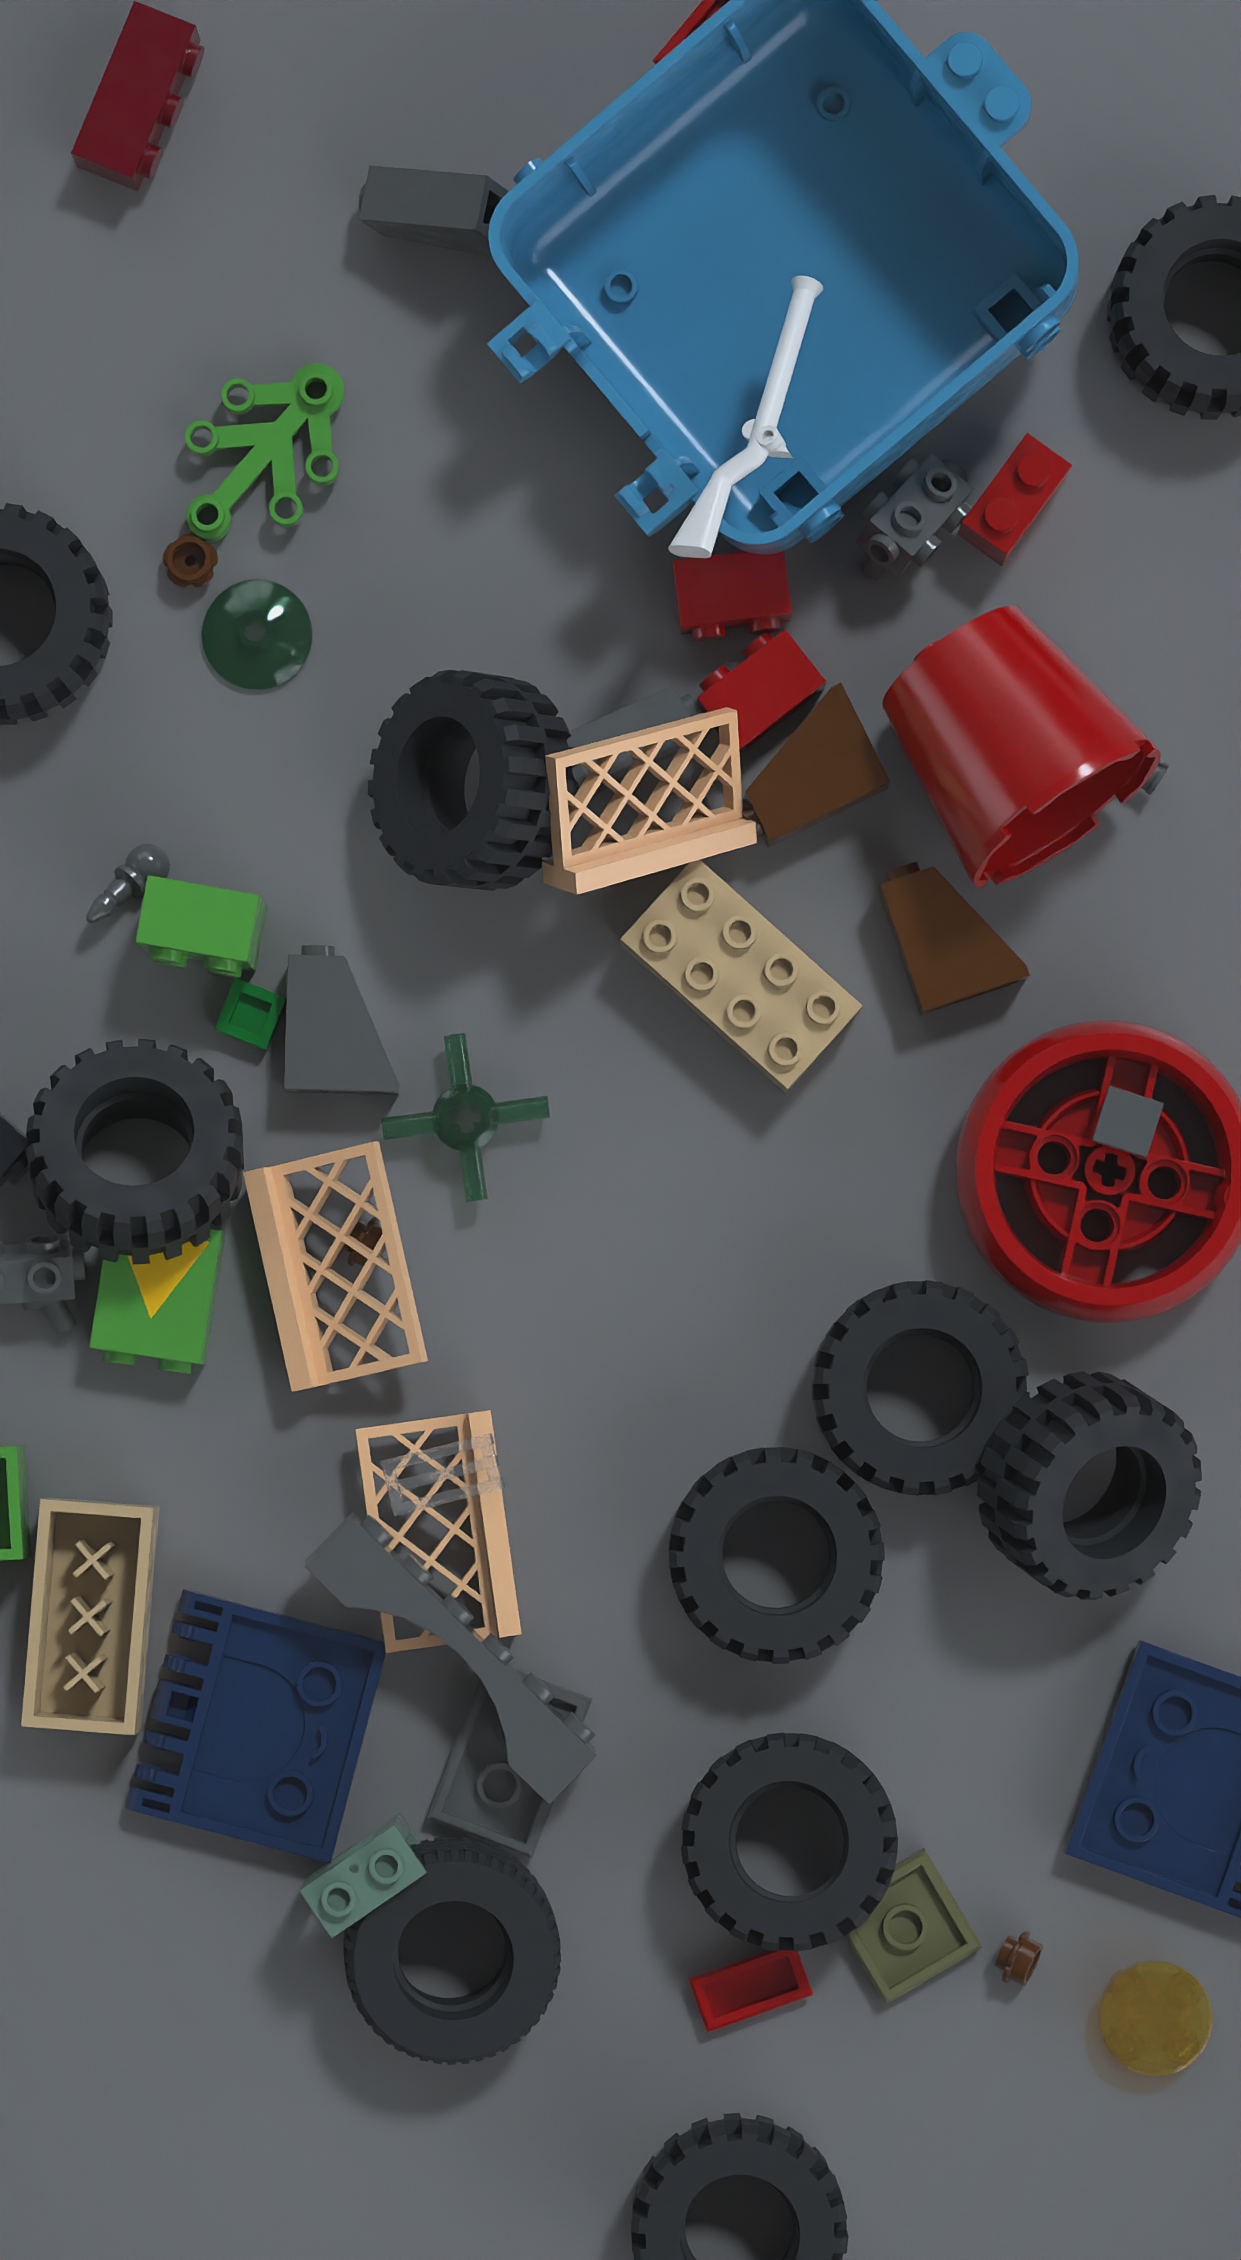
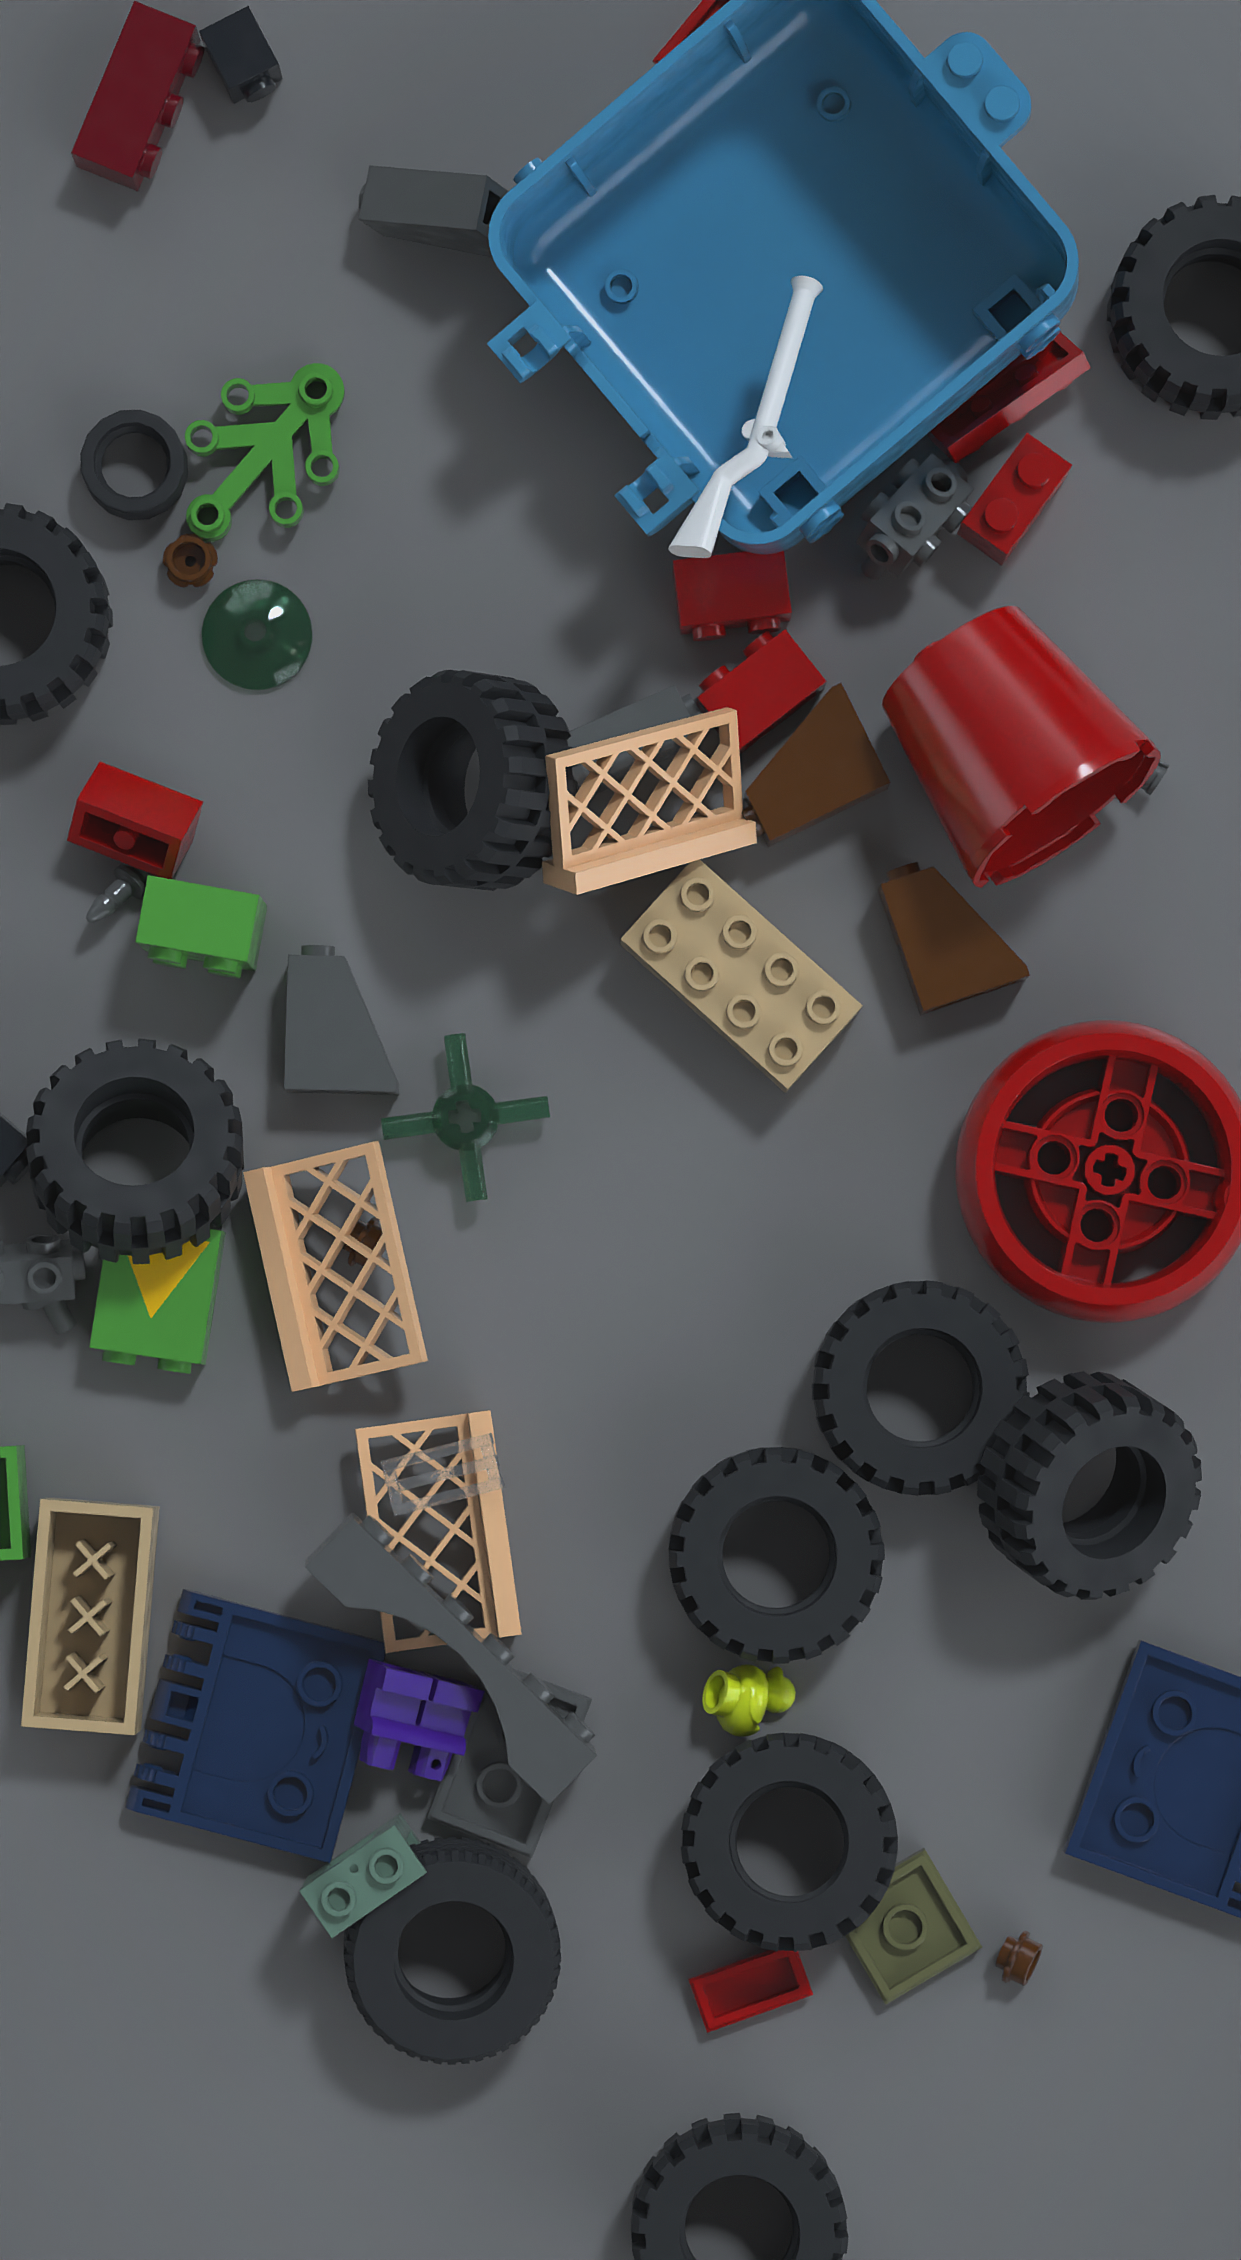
green tile [214,978,287,1051] -> none
dark grey tile [1091,1086,1164,1158] -> none
clear yellow tile [1098,1960,1213,2076] -> none
none -> red brick [67,761,203,879]
none -> black tyre [80,410,188,520]
none -> black brick [199,6,283,104]
none -> dark purple hips [353,1659,485,1782]
none -> neon yellow animal [702,1664,796,1737]
none -> red plate [927,332,1091,464]

